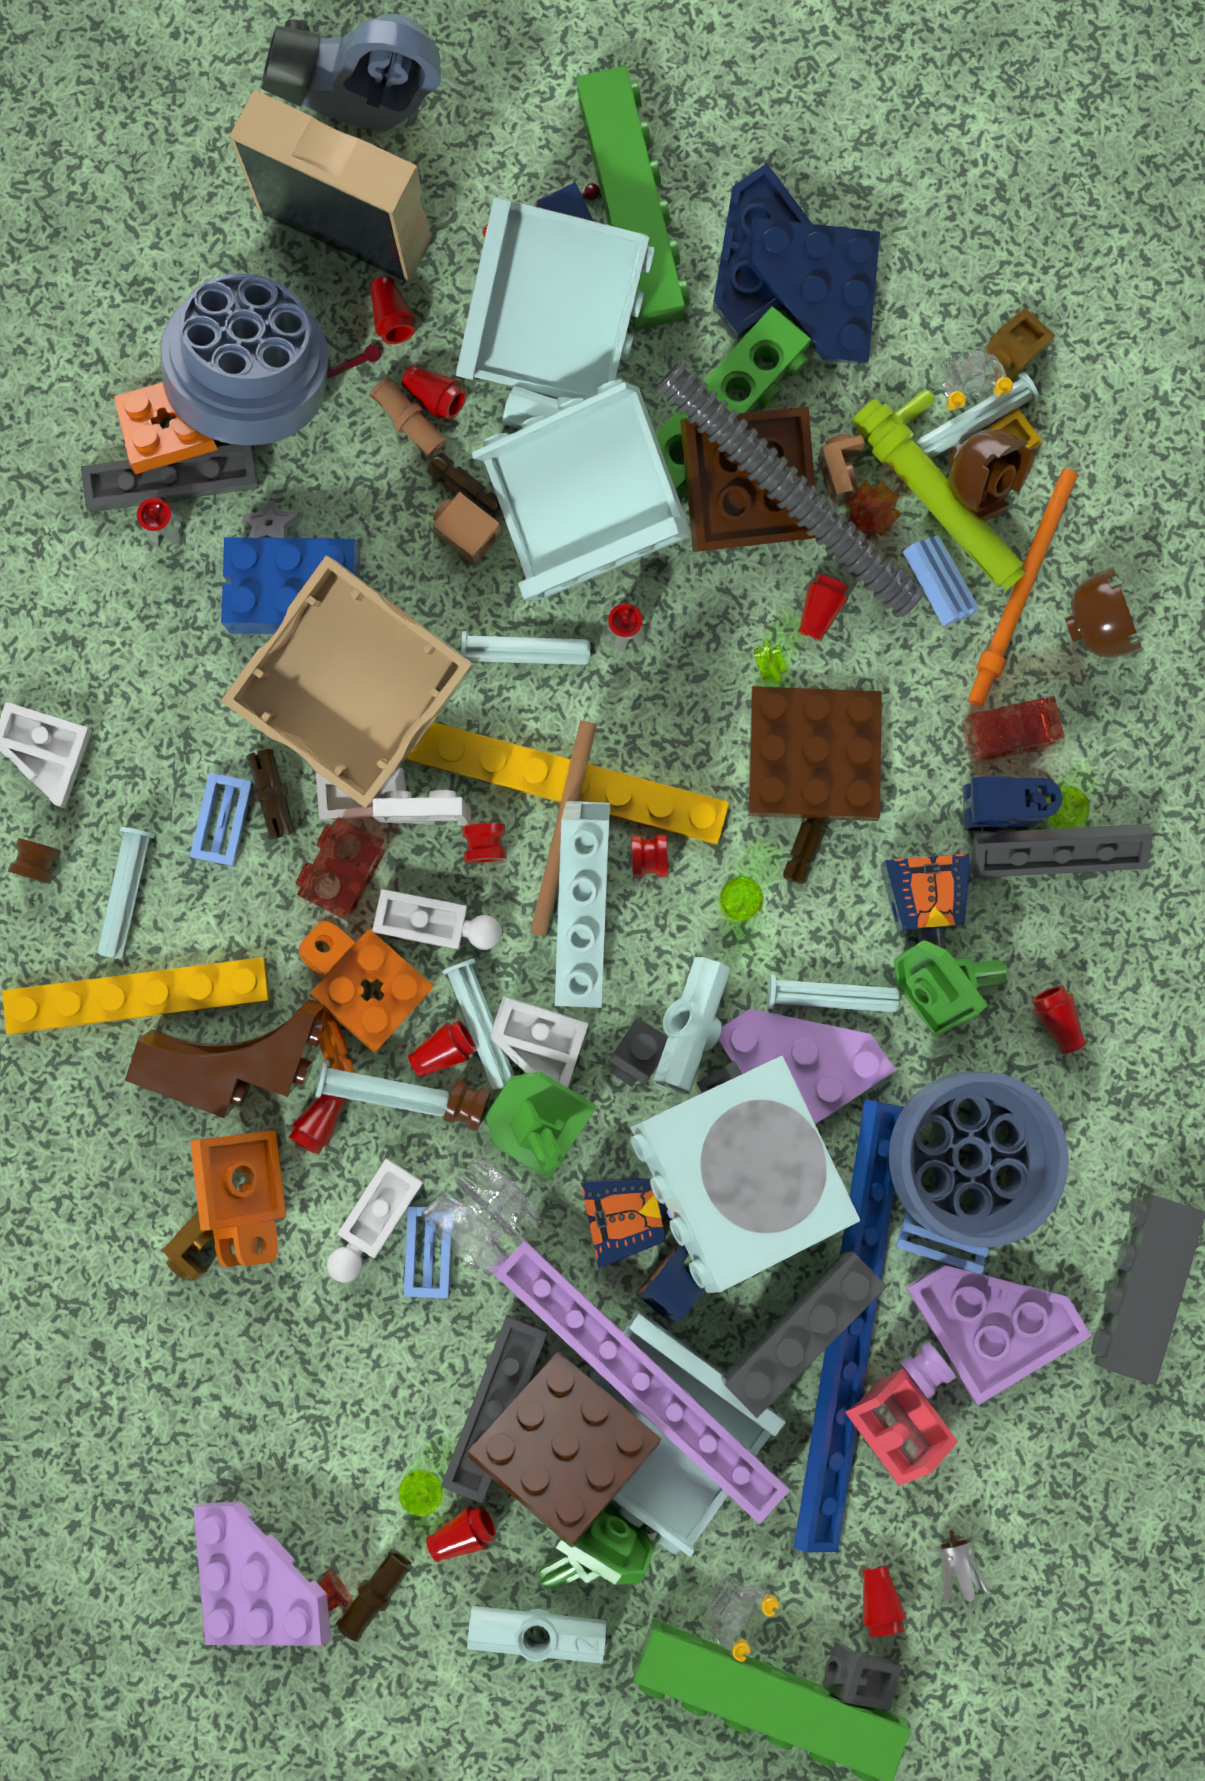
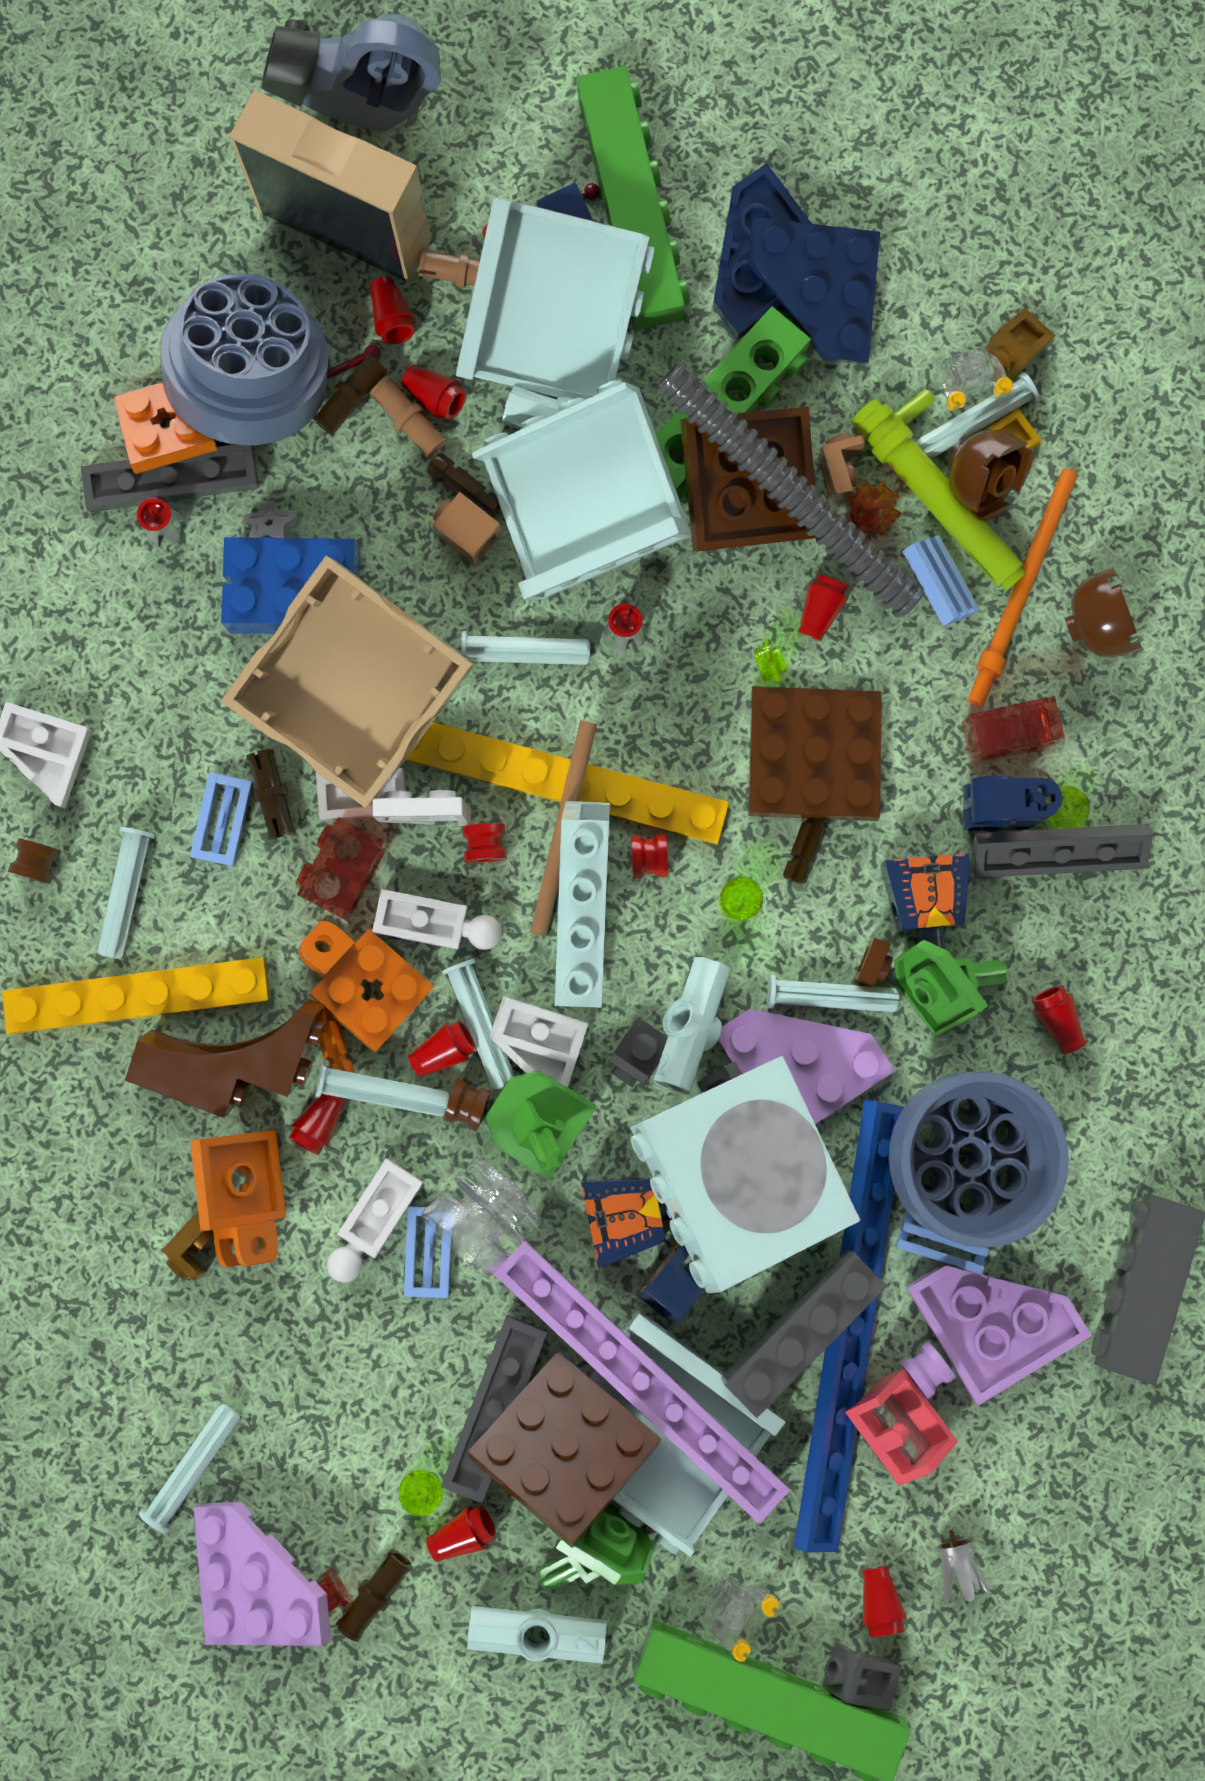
none -> light aqua axle [138,1404,240,1534]
none -> dark brown pin [313,354,388,437]
none -> medium nougat pin [419,248,480,288]
none -> reddish brown plate [853,938,893,986]

